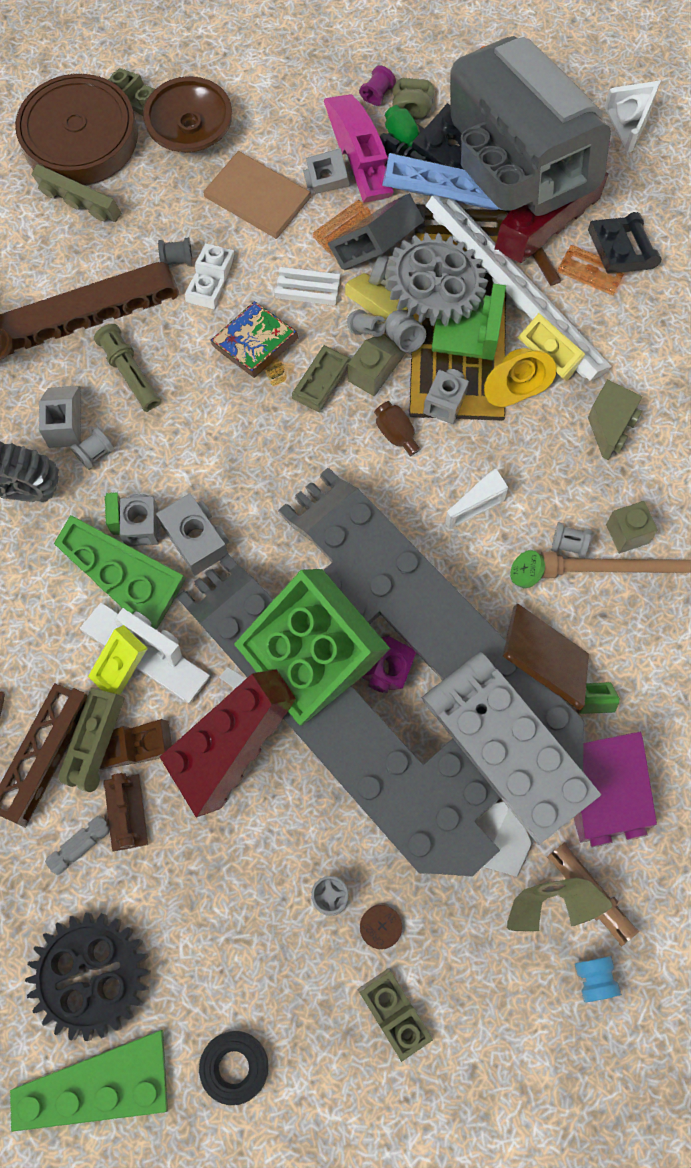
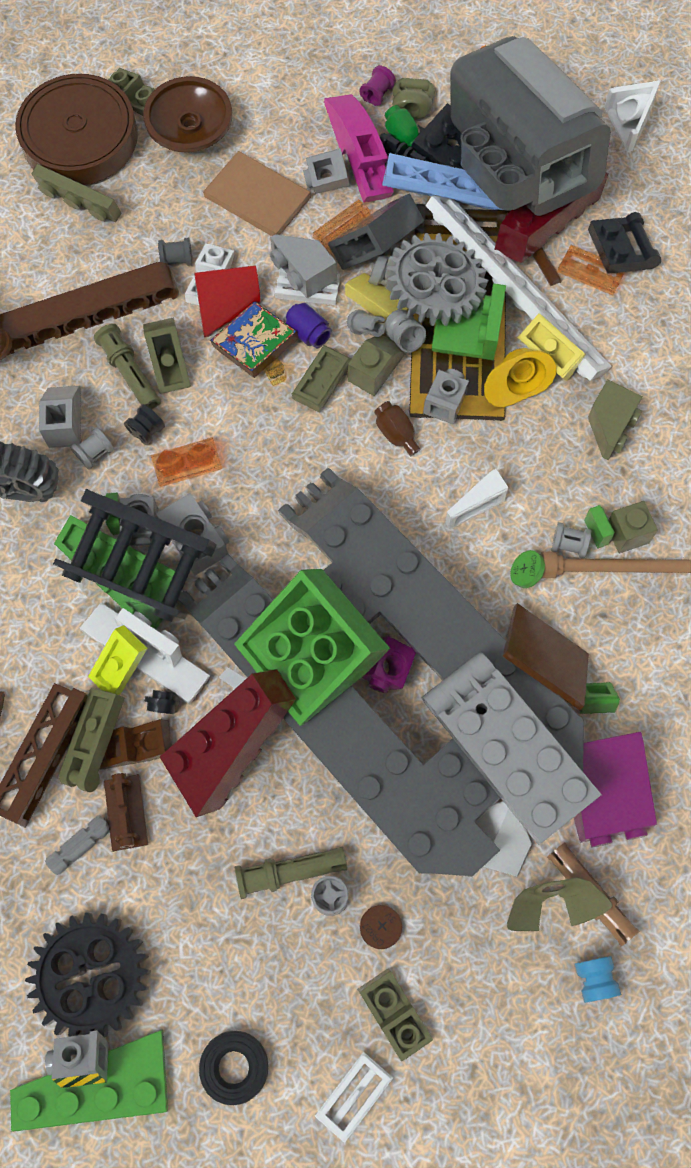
none -> light grey brick [45,1030,109,1088]
none -> black fence [53,489,217,622]
none -> black wheel [124,404,165,445]
none -> olive slope [143,317,191,394]
none -> black plate [144,690,180,714]
none -> clear orange tile [150,437,222,487]
none -> red slope [194,265,261,337]
none -> olive pin [235,847,347,899]
none -> light grey slope [270,234,337,298]
none -> dark purple brick [286,303,332,349]
none -> white tile [315,1051,393,1143]
none -> bright green tile [584,505,615,549]

